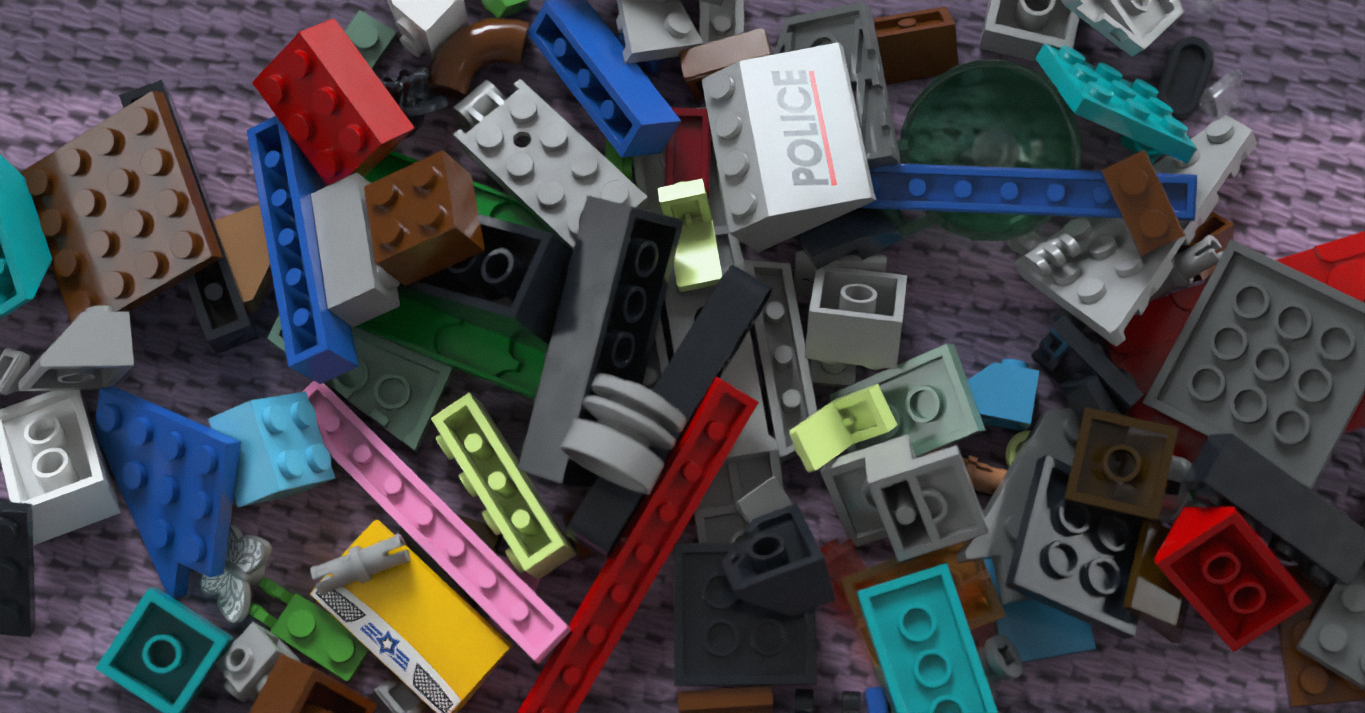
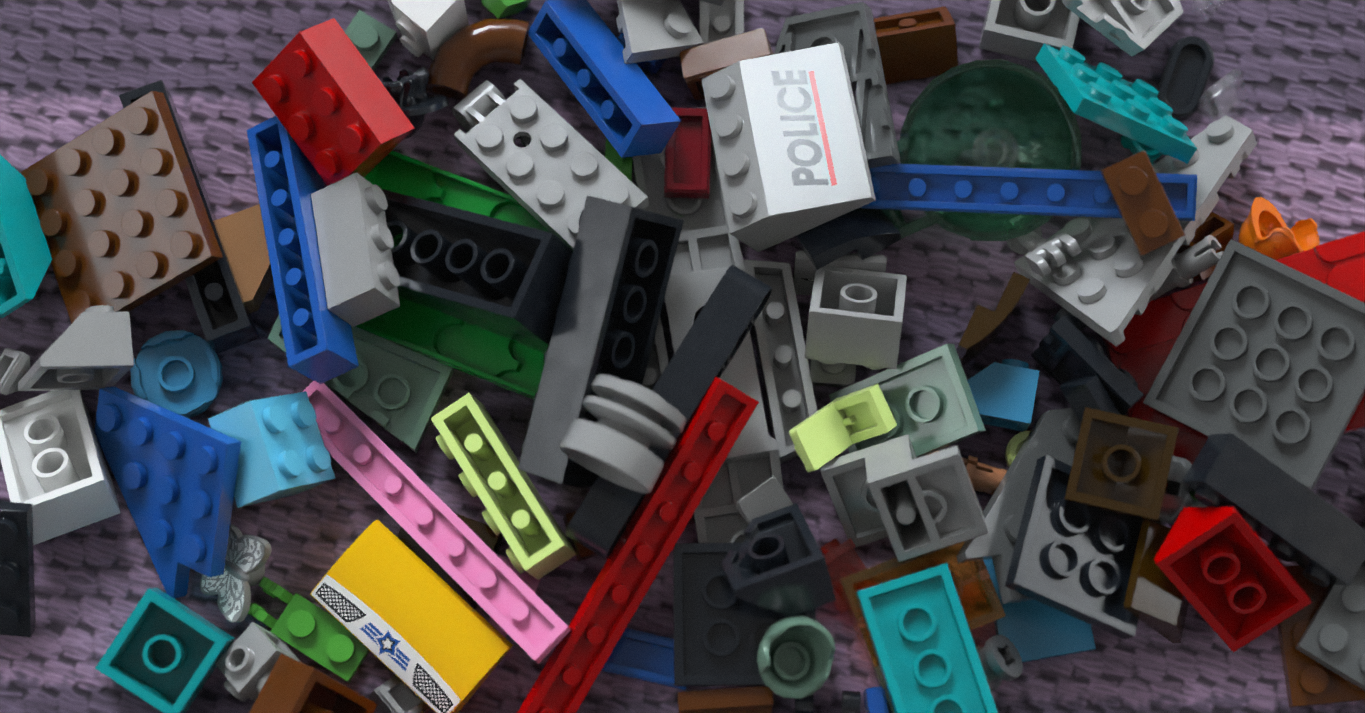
light grey pin [311,533,410,595] -> none
reddish brown brick [364,150,485,287] -> none
yellowish green bracket [657,179,723,292] -> none
none -> dark azure tile [130,330,223,419]
none -> blue tile [601,628,687,691]
none -> sand green hair [757,616,835,699]
none -> dark brown slope [956,272,1031,366]
none -> orange helmet [1238,197,1320,260]

